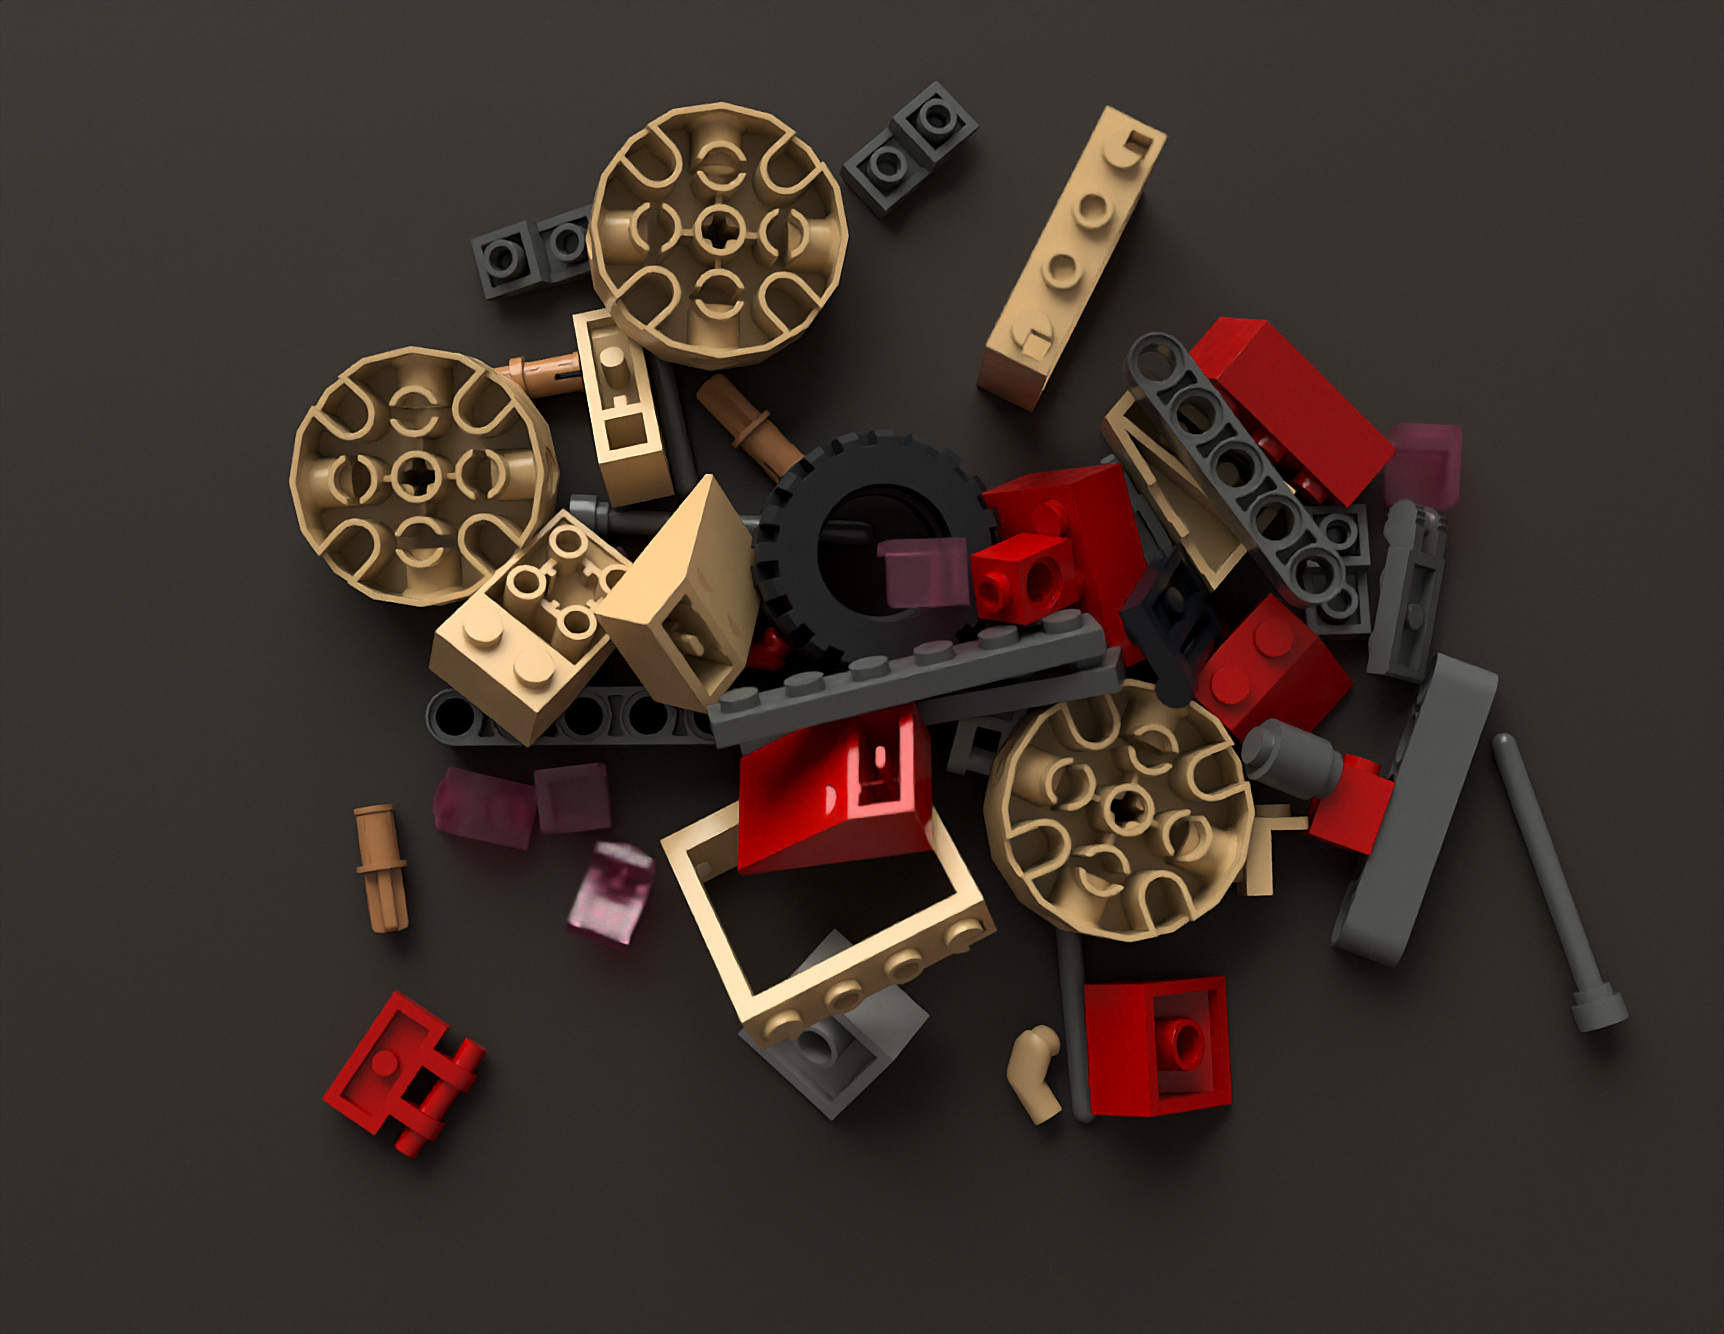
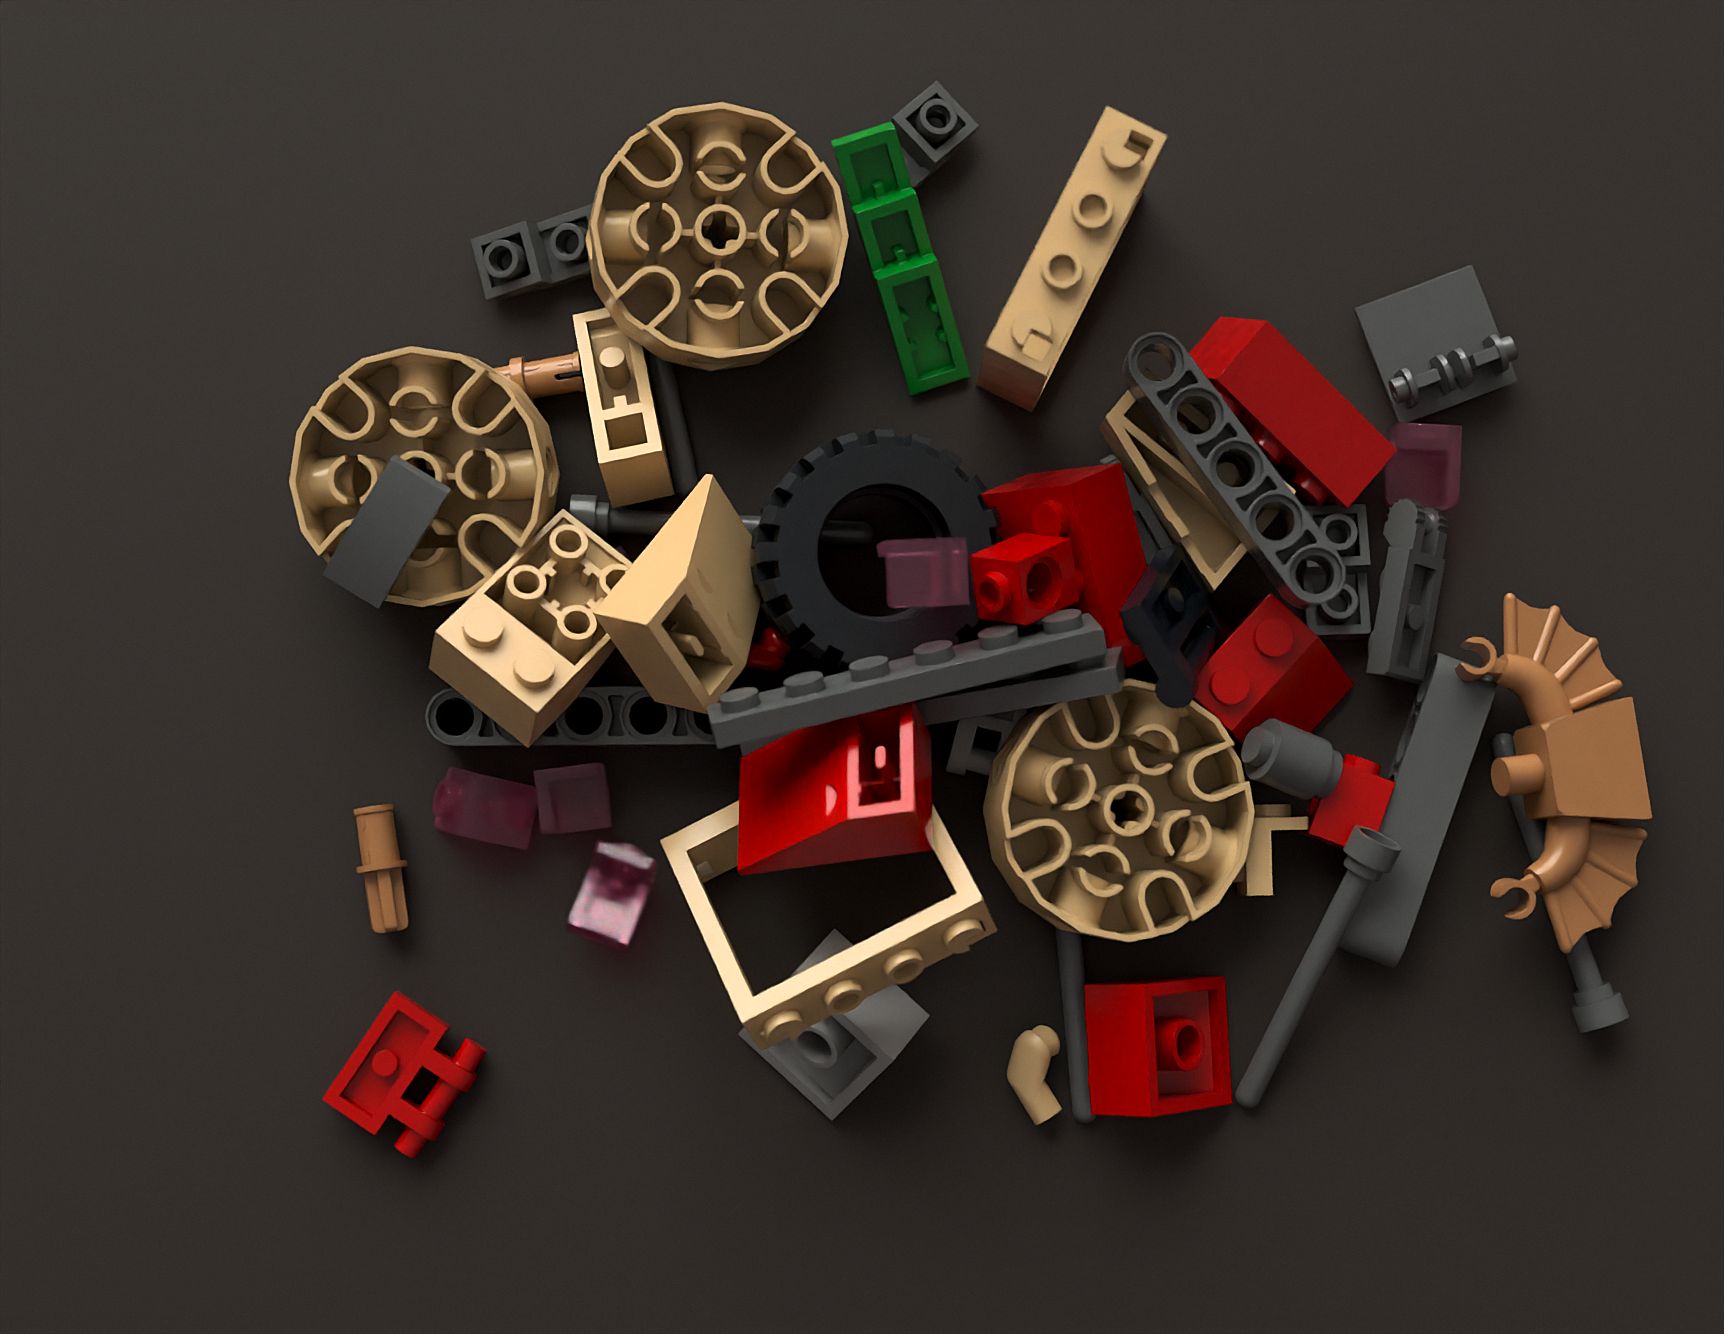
medium nougat axle [696,373,805,485] -> none
none -> dark grey slope [322,454,451,609]
none -> green slope [831,122,970,395]
none -> dark grey piece [1235,825,1402,1108]
none -> dark grey hinge [1354,264,1518,426]
none -> medium nougat torso [1455,593,1652,953]

